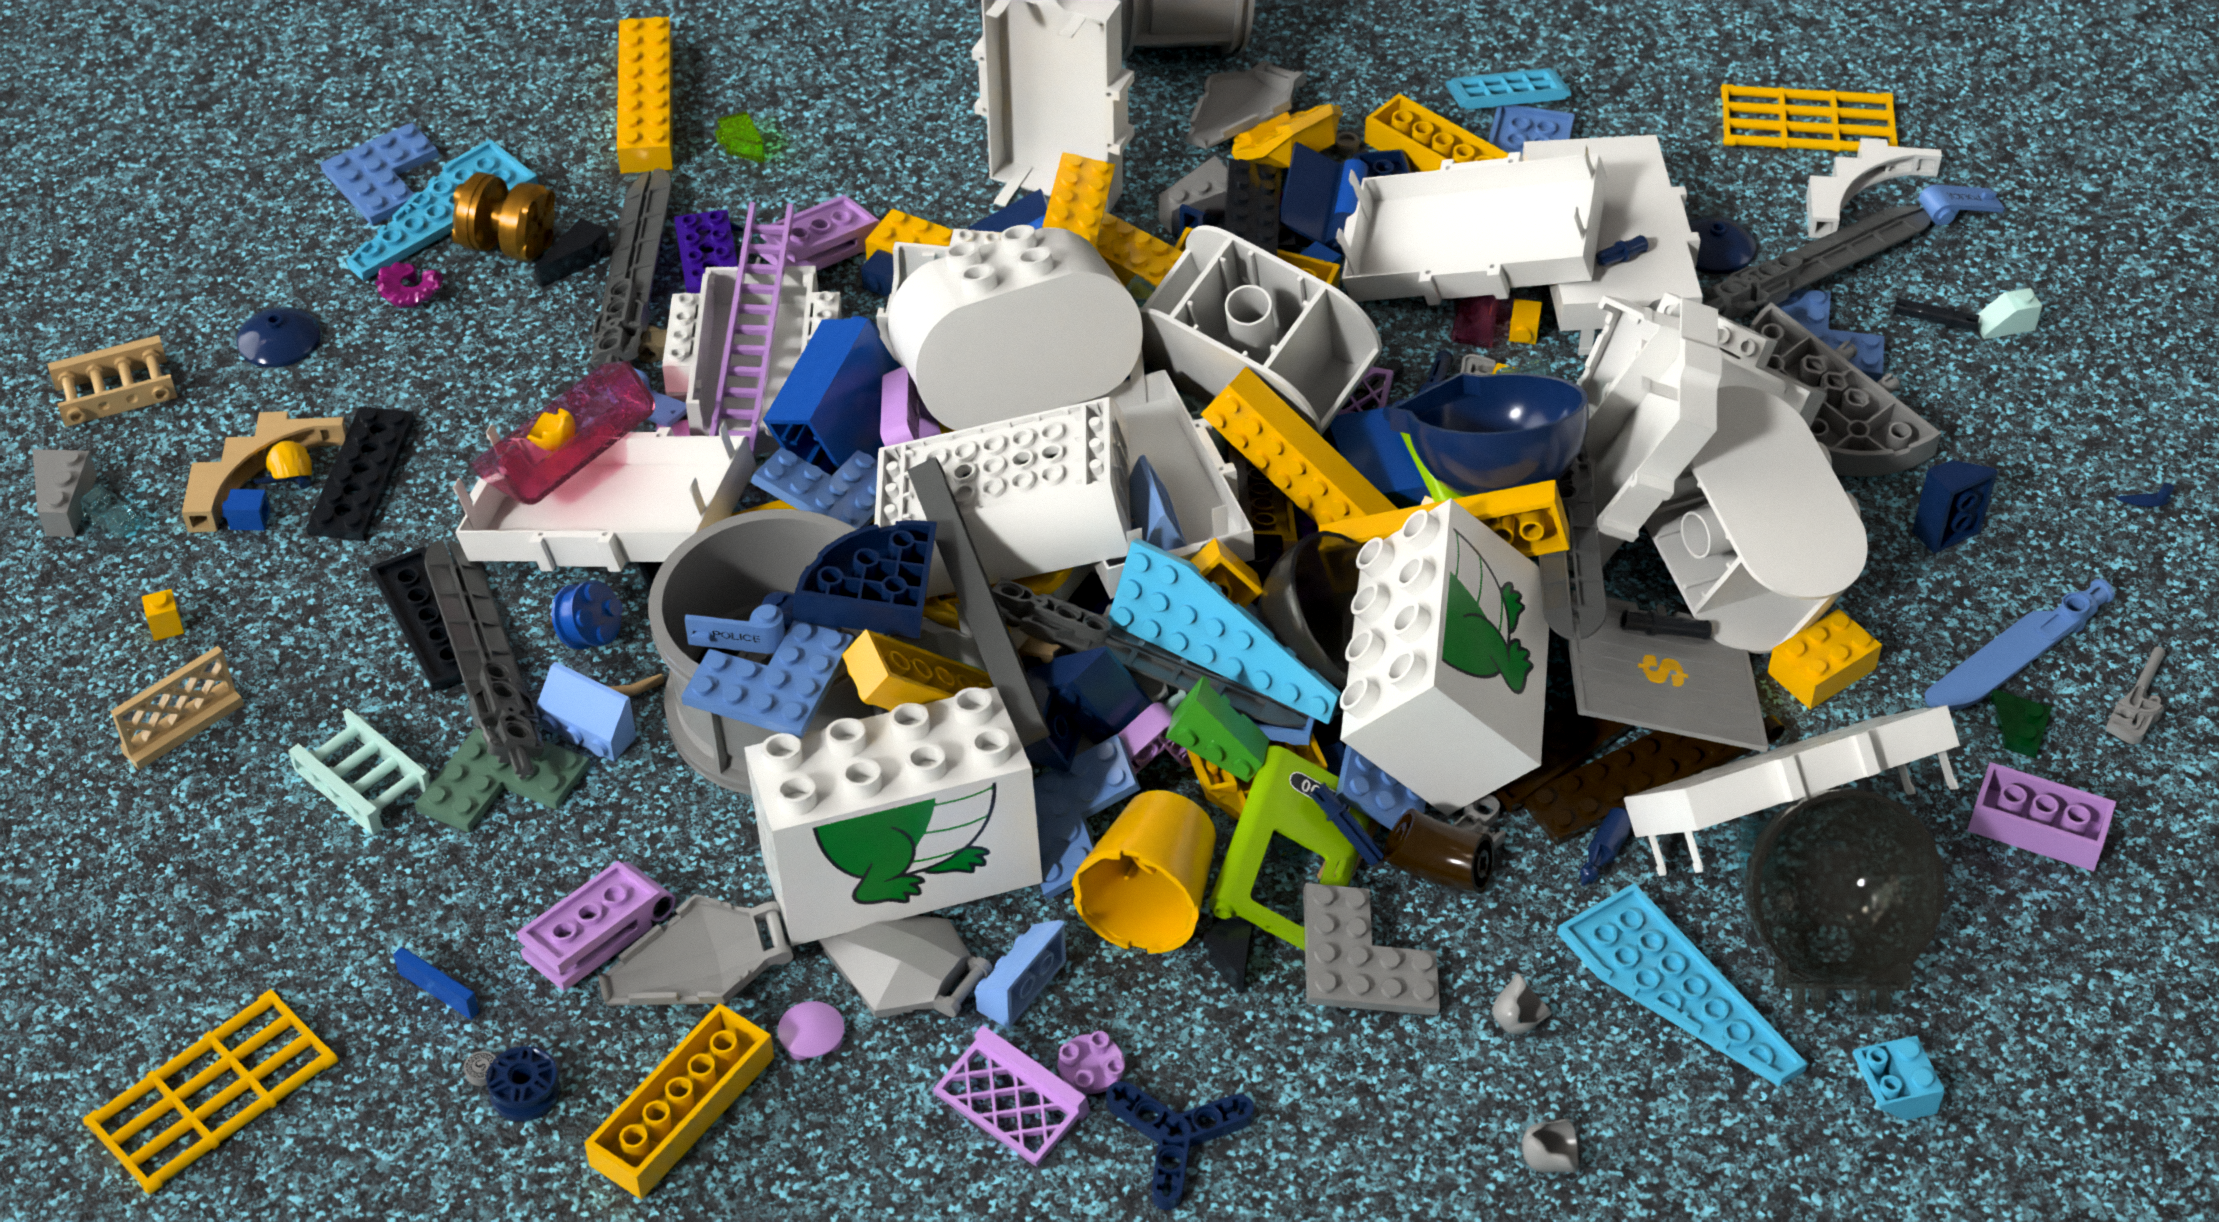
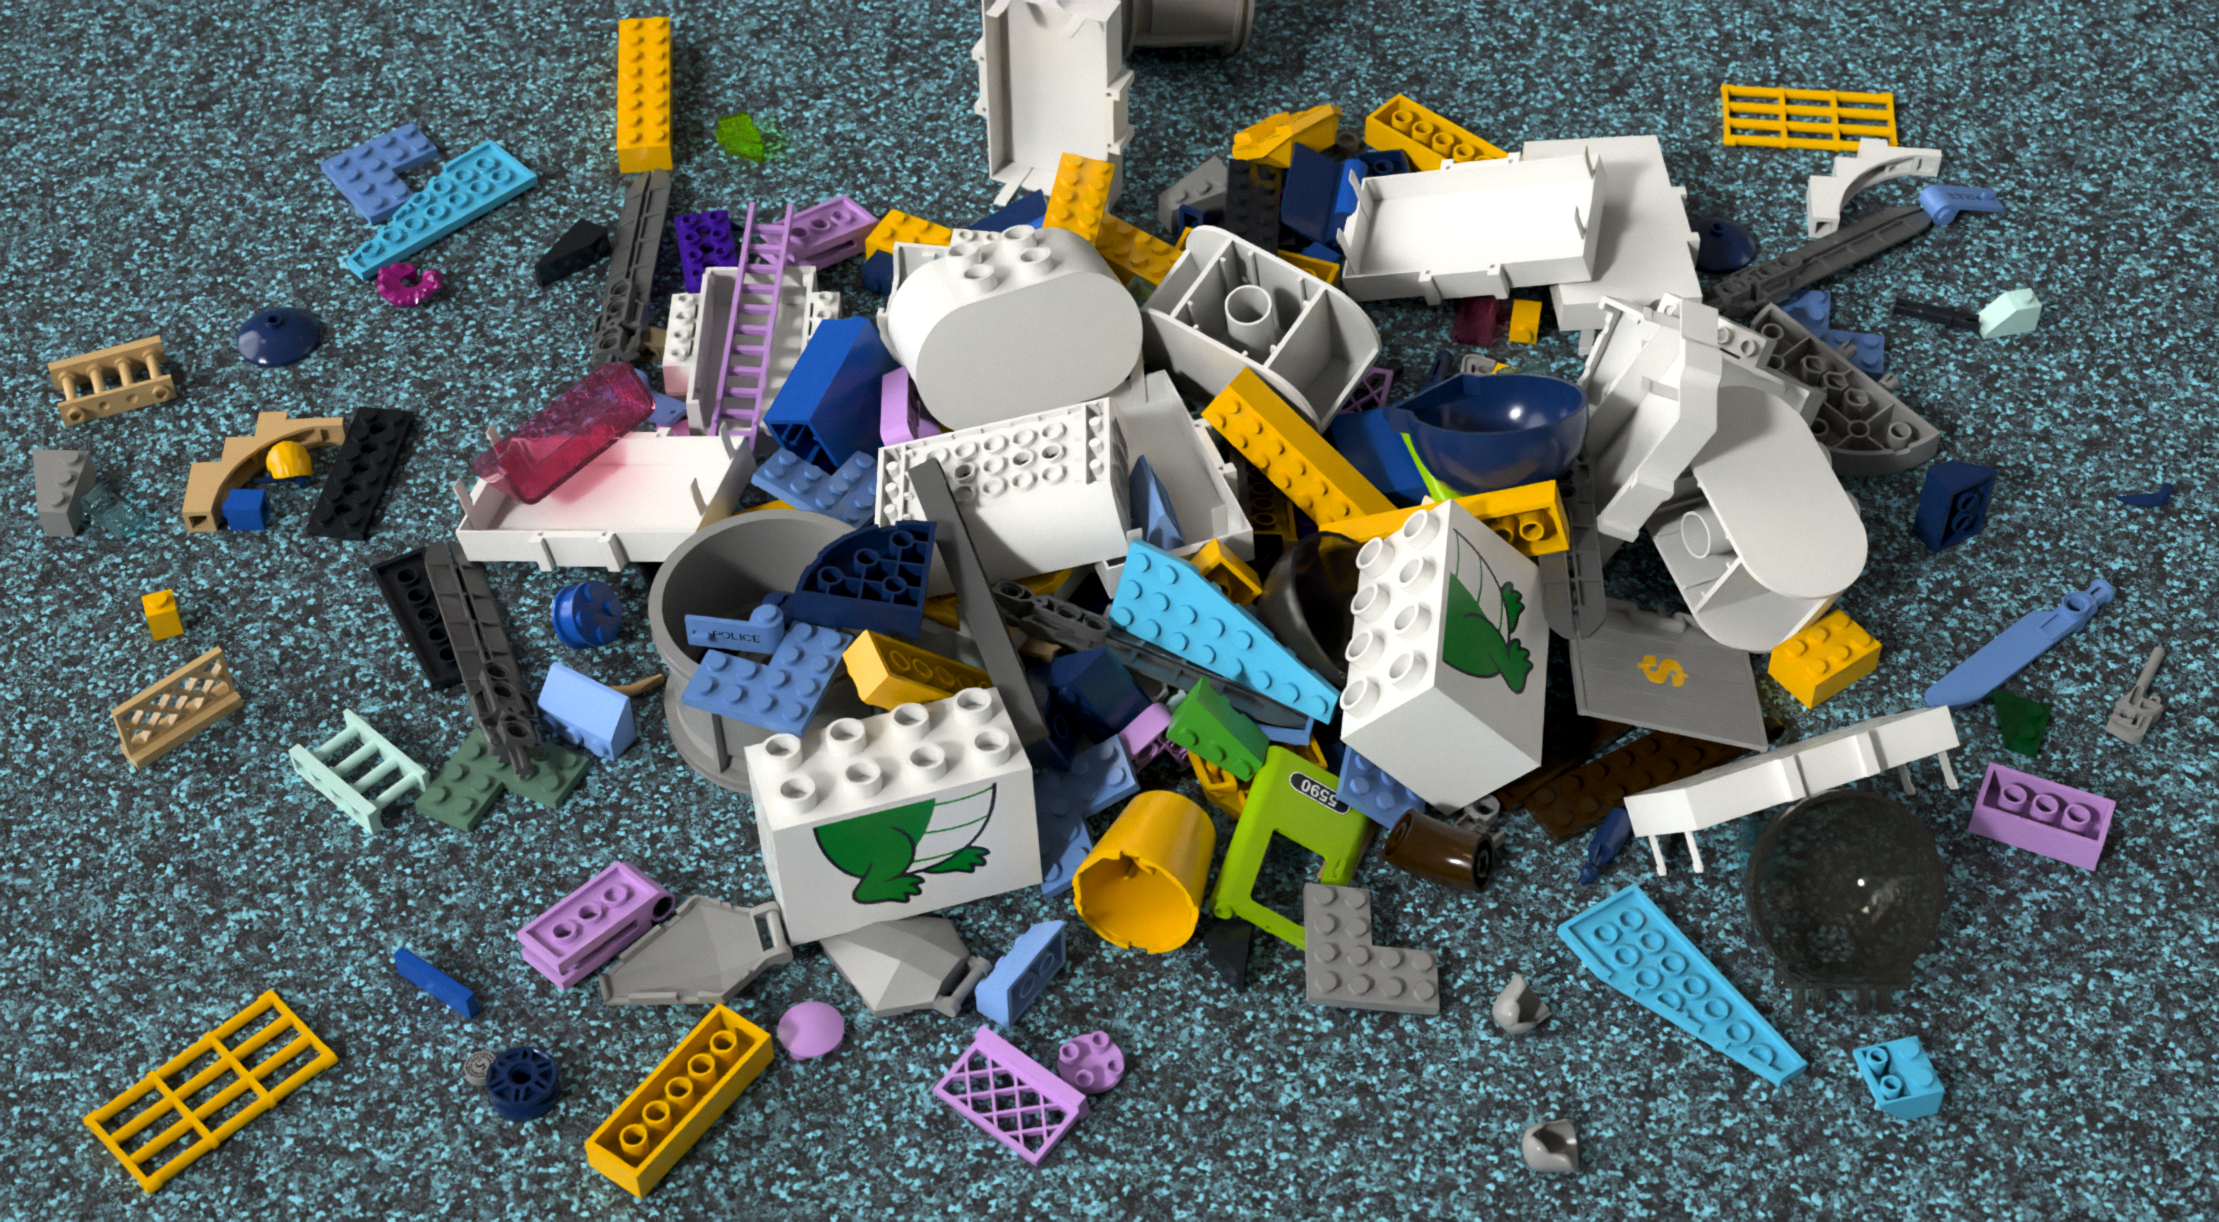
pearl gold piece [452,172,555,262] -> none
yellow hair [527,408,576,452] -> none
dark blue piece [1106,1081,1254,1210] -> none
light grey windscreen [1185,60,1307,149] -> none
dark blue axle [1309,782,1384,866] -> none
medium azure piece [1446,68,1571,110] -> none
medium blue plate [1488,105,1575,155] -> none
dark blue axle [1596,235,1648,266] -> none
black pin [1620,610,1712,640] -> none

